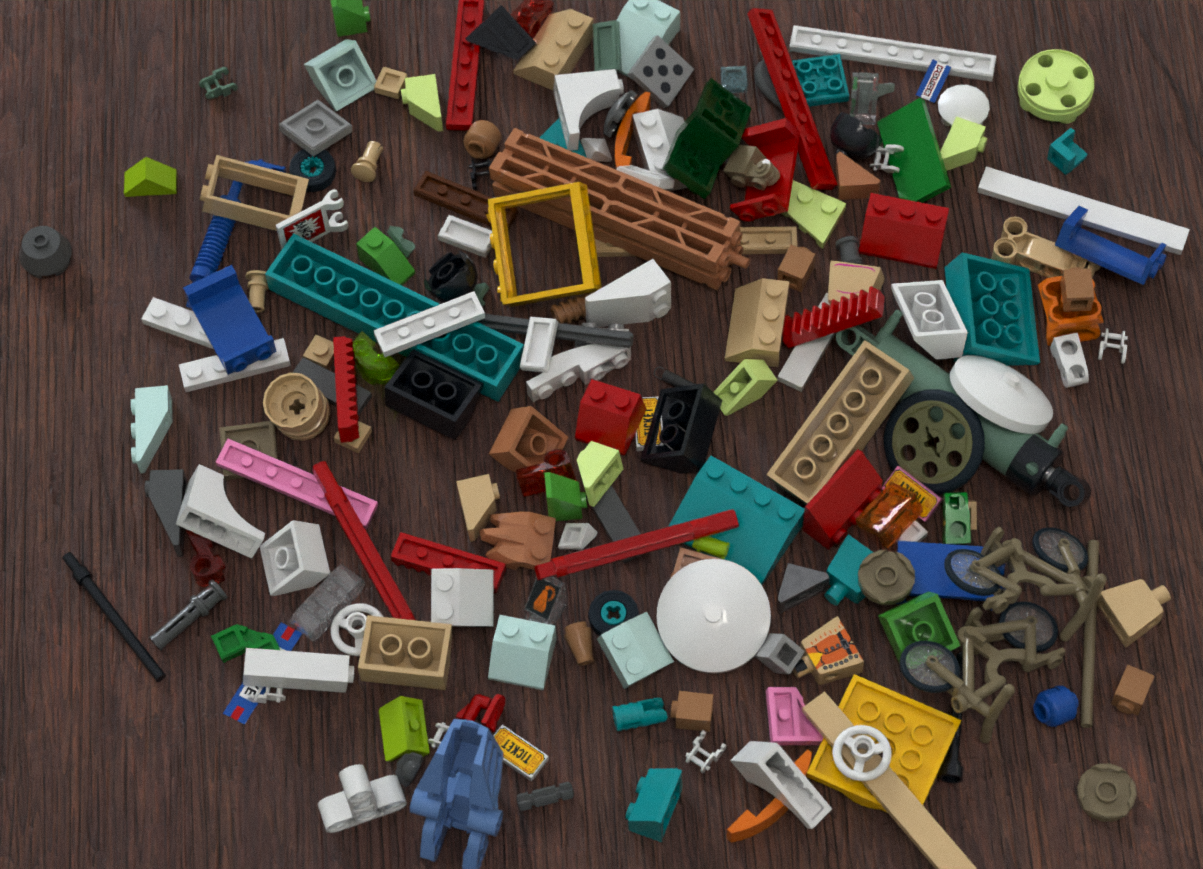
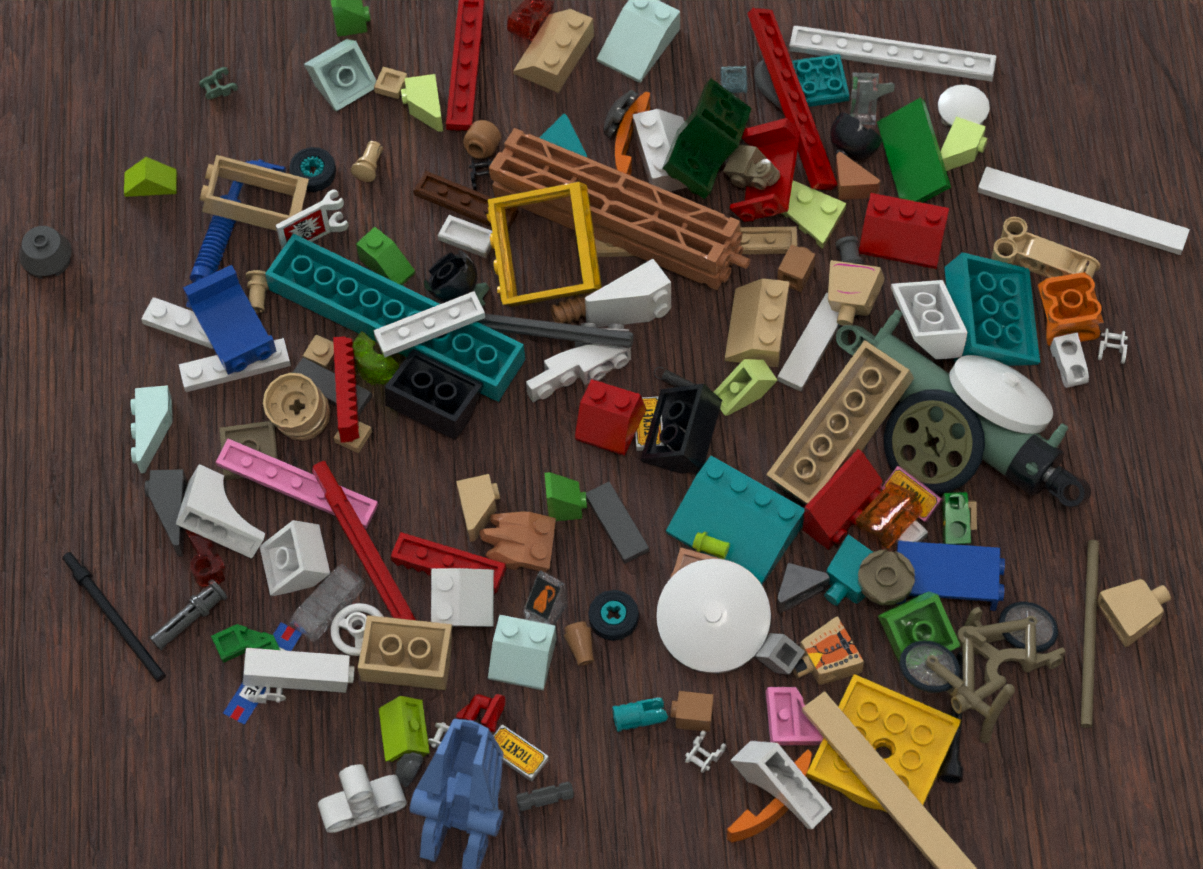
light grey tile [279,100,352,157] -> none
sand green piece [387,226,415,258] -> none
black wing [465,5,536,60] -> none
nougat slope [489,406,568,483] -> none
clear red plate [516,449,577,497] -> none
white tile [520,317,558,373] -> none
red piece [534,509,739,581] -> none
white arch [553,69,624,151] -> none
white slope [558,523,598,550] -> none
yellowish green slope [576,441,624,507] -> none
white slope [581,138,612,162] -> none
sand green tile [593,20,622,73] -> none
light aqua slope [597,612,674,689] -> none
white tile [617,165,675,189] -> none
teal slope [625,768,682,842] -> none
light grey tile [627,35,694,108] -> none
red gear [782,286,885,348] -> none
white piece [833,725,892,781] -> none
white piece [870,145,904,173] -> none
sticker [916,59,951,103] -> none
dark tan piece [944,527,1107,642] -> none
yellowish green piece [1018,49,1094,124] -> none
blue head [1034,685,1079,727] -> none
teal panel [1047,128,1087,175] -> none
blue panel [1055,206,1167,285] -> none
medium nougat brick [1060,267,1094,312] -> none
dark tan tile [1077,763,1137,822] -> none
medium nougat brick [1111,664,1154,716] -> none

